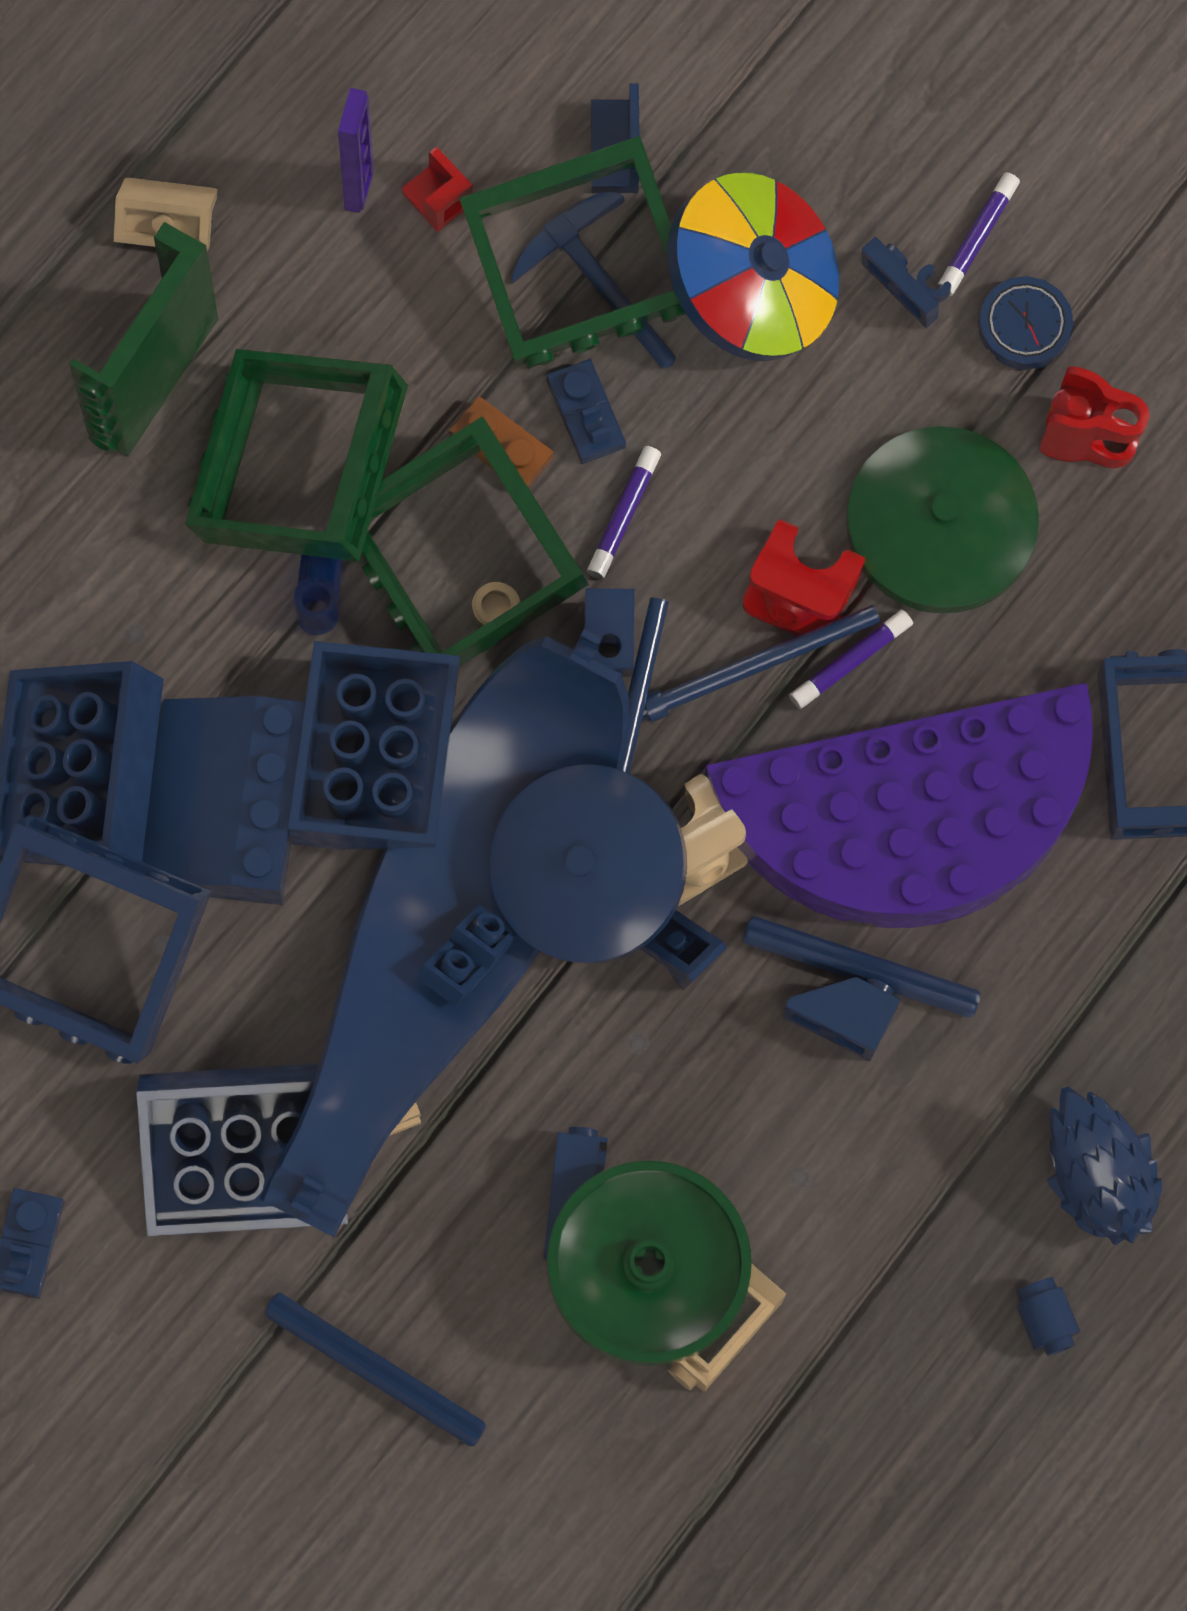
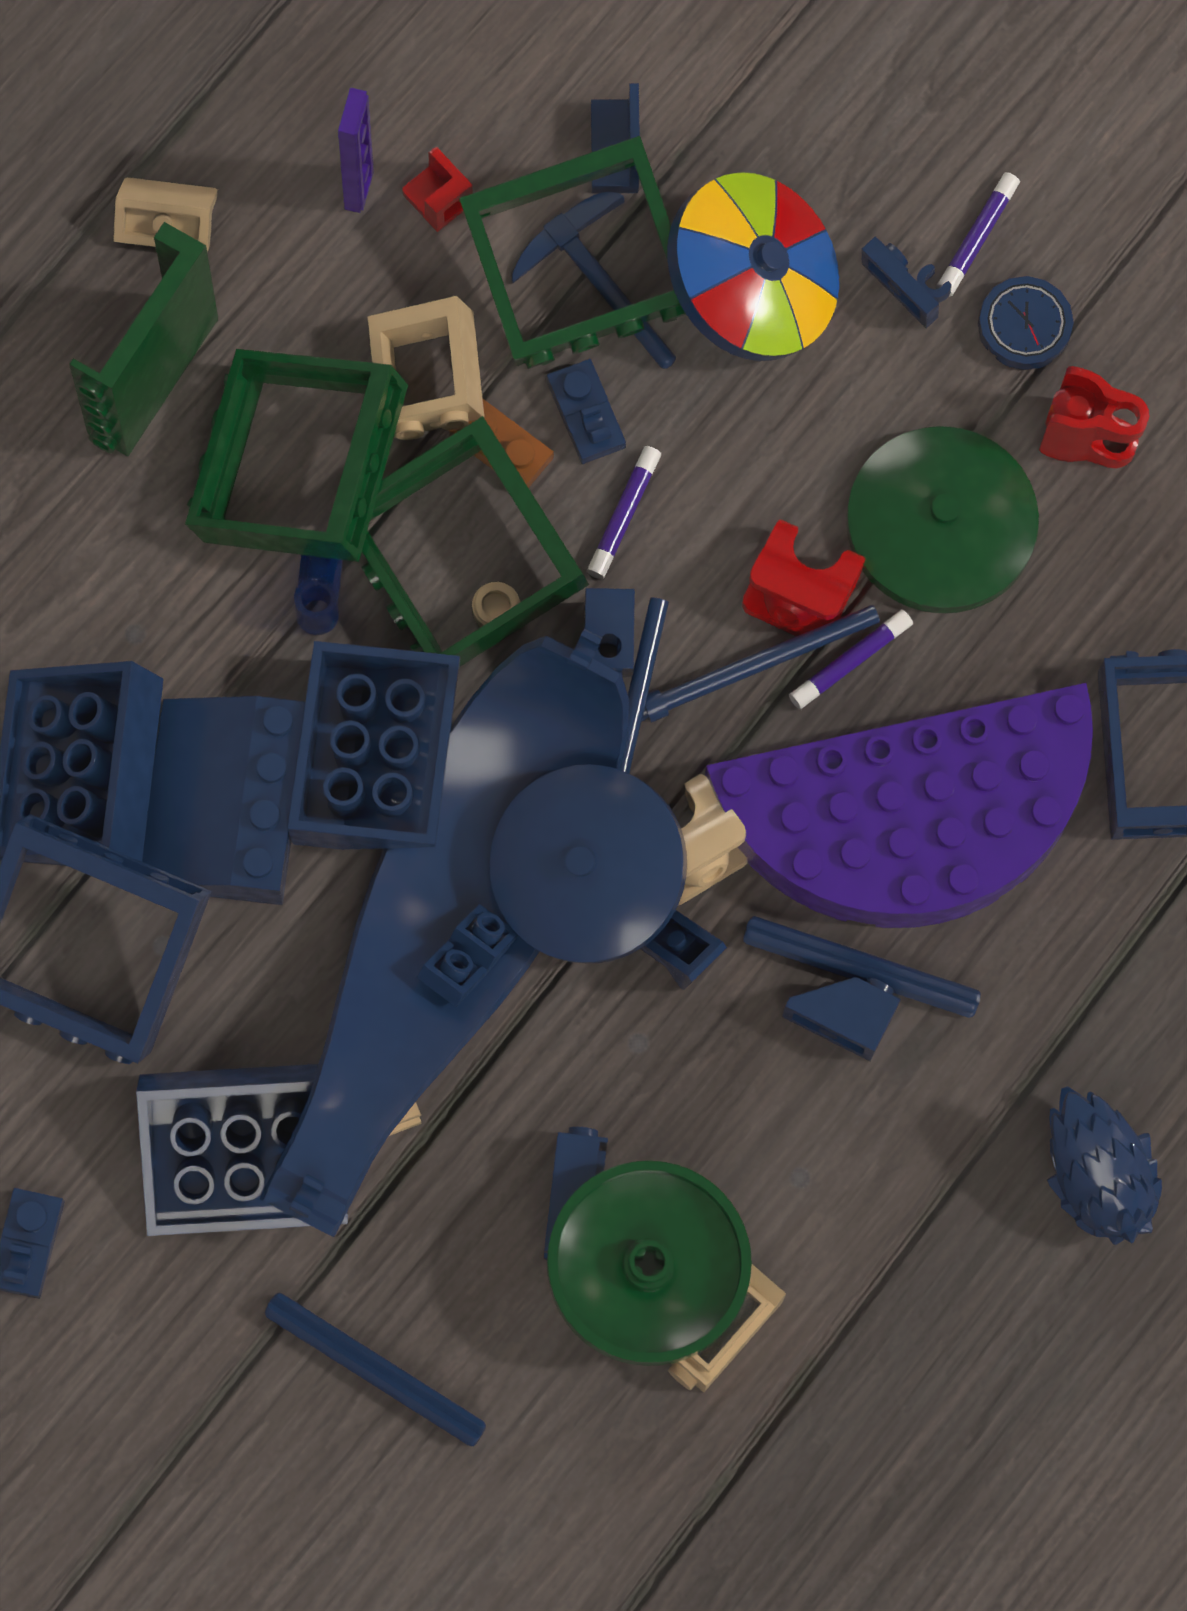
dark blue brick [1016,1277,1081,1356] -> none
none -> tan window [368,296,484,440]

